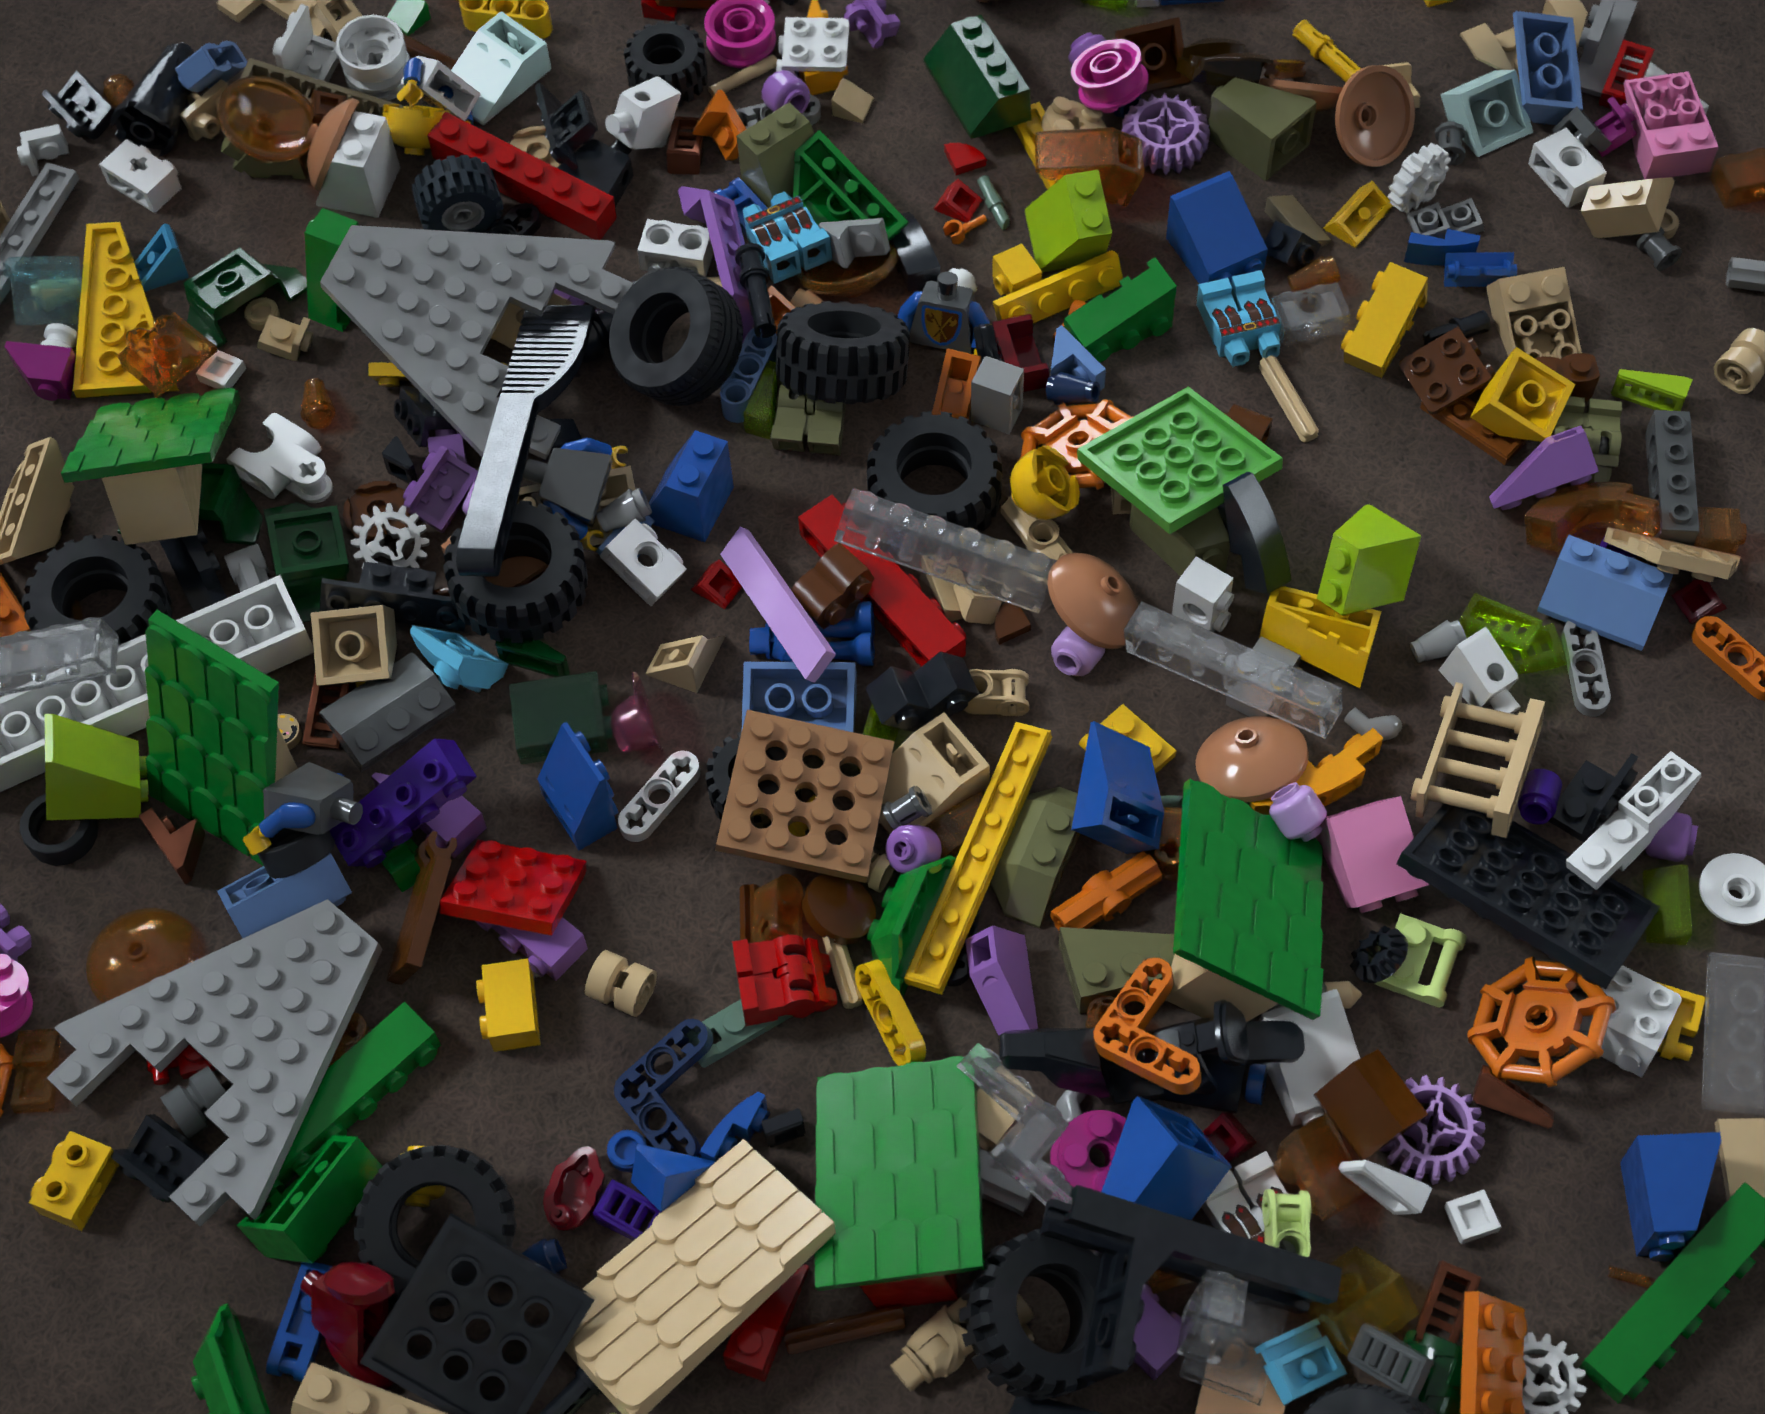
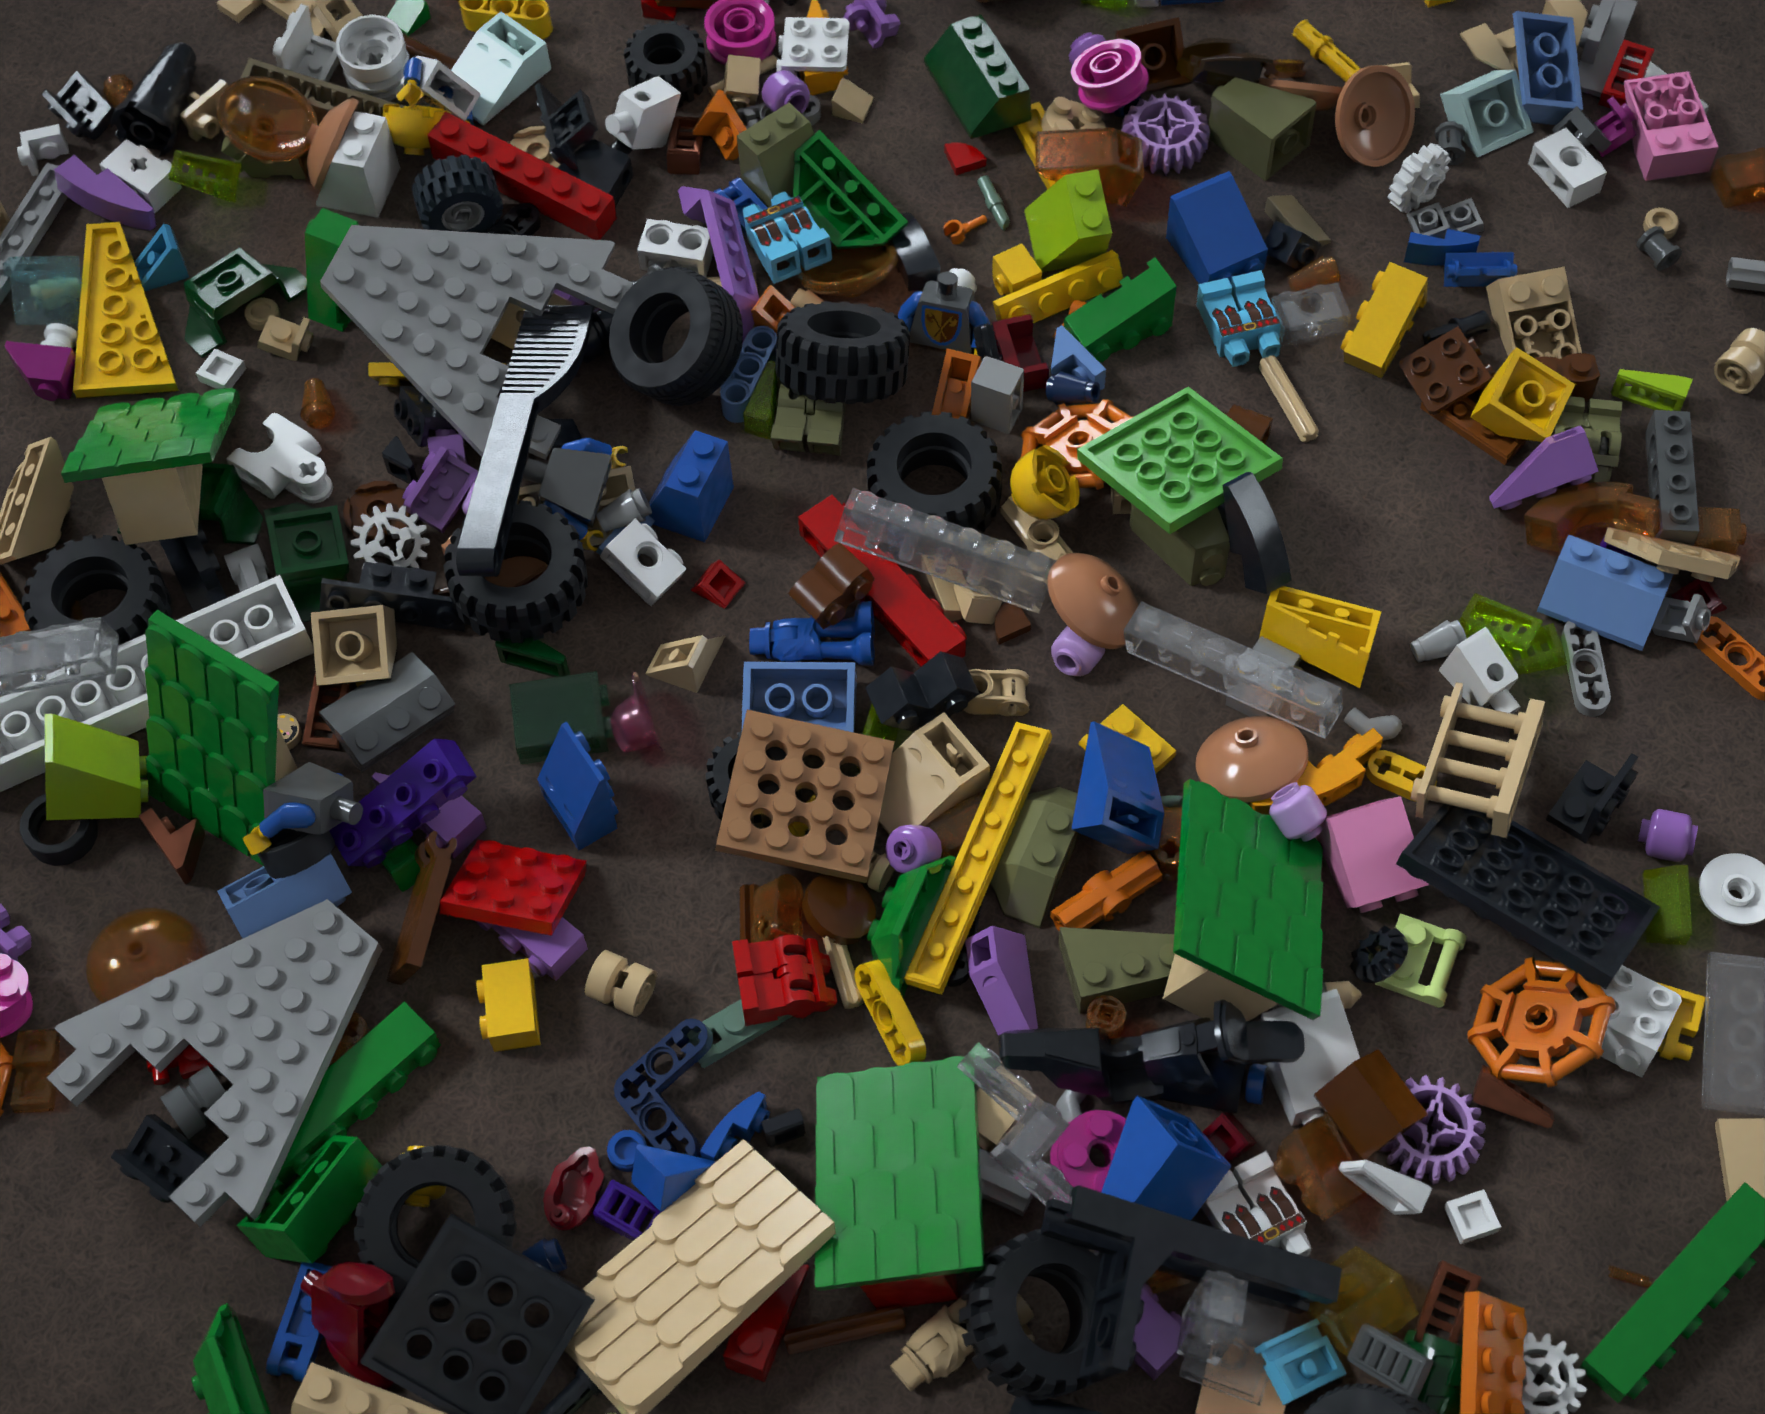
yellow brick [29,1131,119,1232] -> none
clear orange slope [118,312,218,398] -> none
medium blue brick [175,41,248,92] -> none
reddish brown tile [311,90,346,124] -> none
medium azure slope [410,625,509,692] -> none
white beam [618,751,700,842] -> none
lavender tile [720,527,836,683] -> none
black pin [734,243,777,338] -> none
light grey slope [818,218,890,268] -> none
dark grey bush [882,786,932,830] -> none
red slope [933,179,983,223] -> none
orange beam [1093,958,1201,1095] -> none
white brick [1171,556,1234,640] -> none
yellowish green piece [1262,1189,1311,1257] -> none
lime slope [1317,504,1421,615] -> none
yellow slope [1323,181,1393,247] -> none
dark purple brick [1518,769,1562,824] -> none
white slope [1566,751,1701,890] -> none
tan slope [1581,177,1674,238] -> none
blue slope [1620,1132,1721,1262] -> none
none -> medium lavender slope [54,155,156,230]
none -> clear neon green slope [169,150,242,202]
none -> tan brick [724,55,761,109]
none -> yellow beam [1366,750,1437,802]
none -> light grey bracket [1652,594,1711,643]

